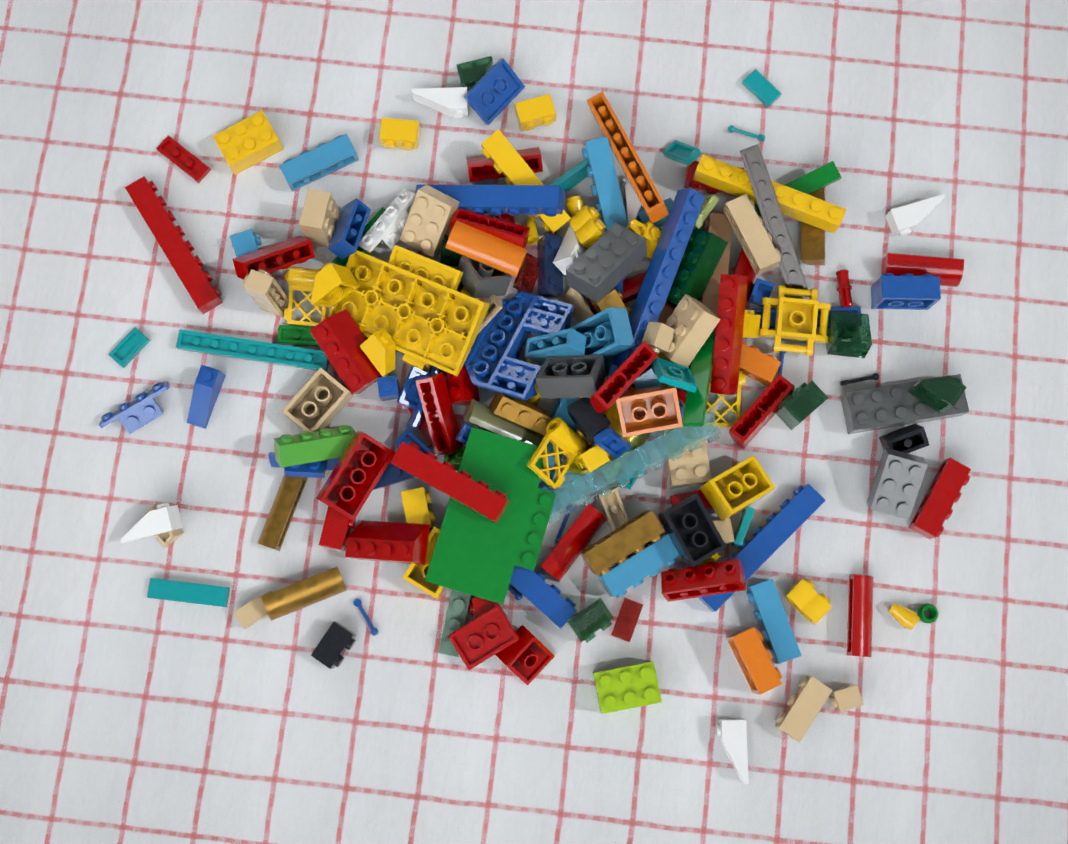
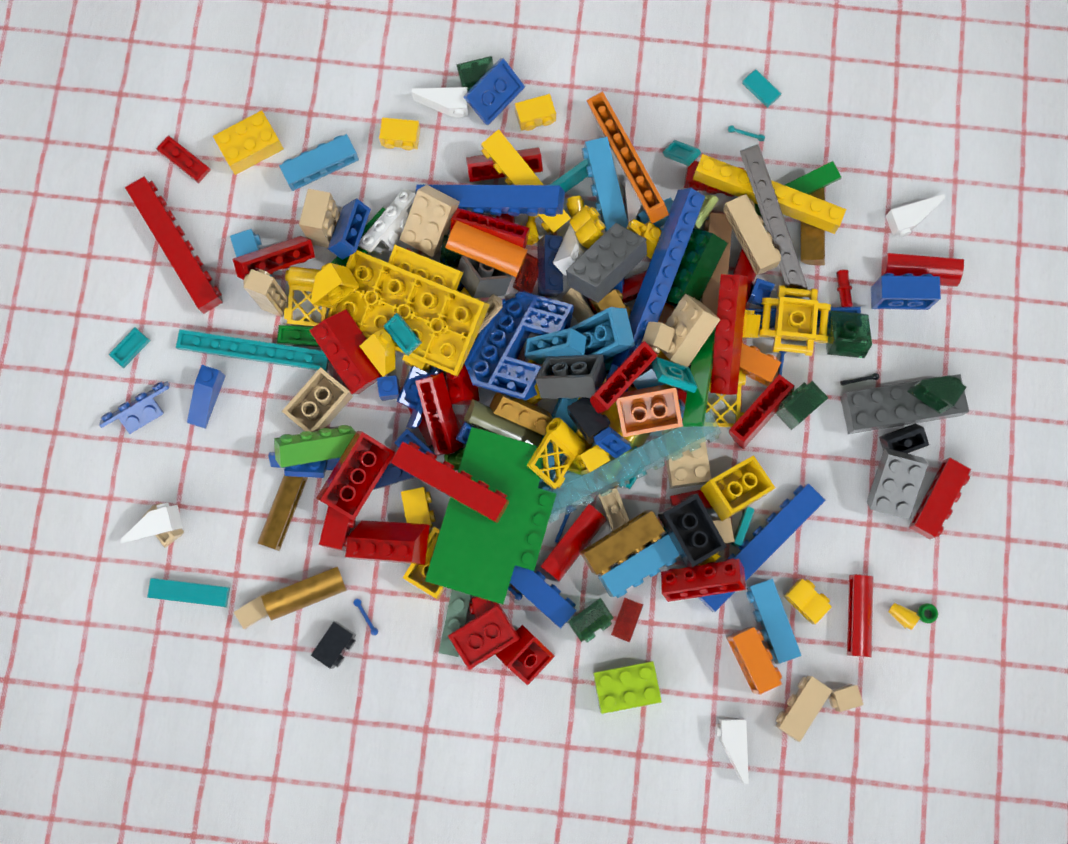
none -> teal tile [383,313,422,356]

